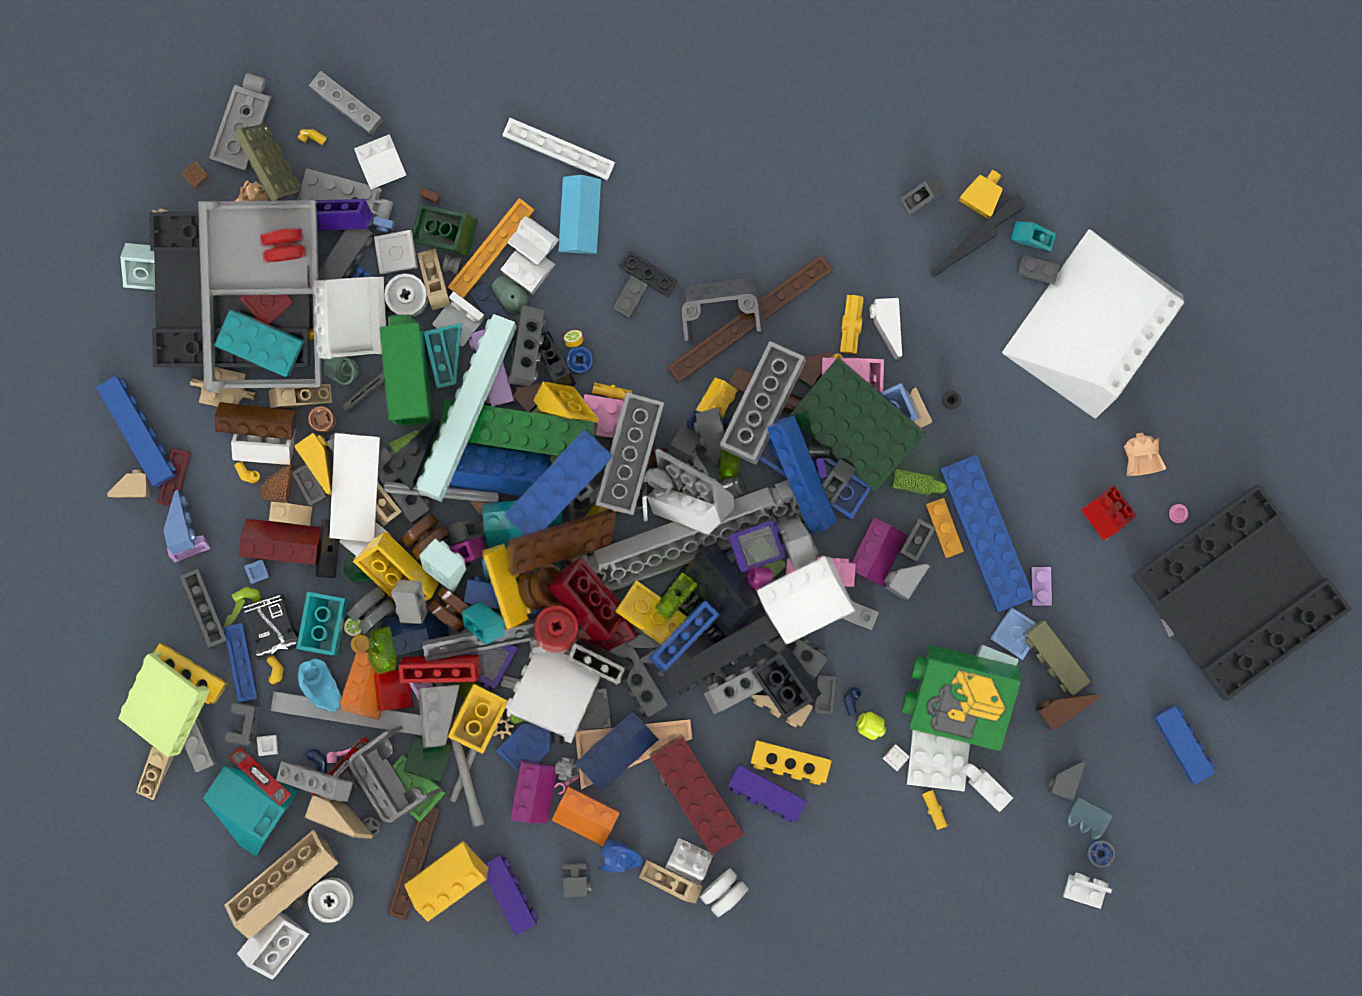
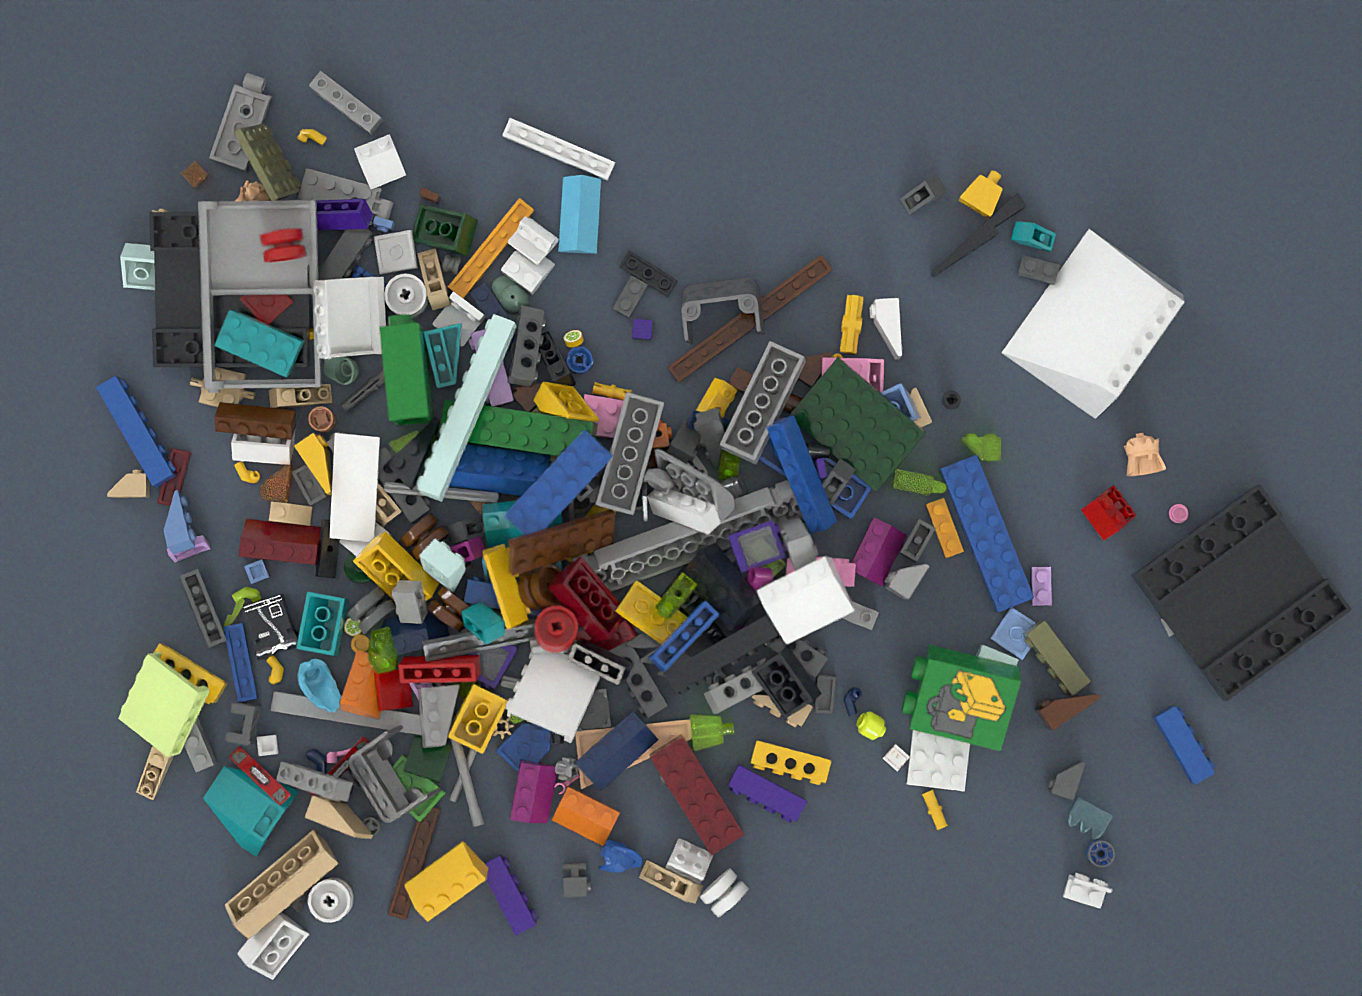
white brick [963,763,1013,812] -> none
none -> dark purple tile [632,319,652,340]
none -> orange brick [652,420,672,449]
none -> clear neon green torso [690,714,734,751]
none -> clear neon green slope [960,433,1001,461]

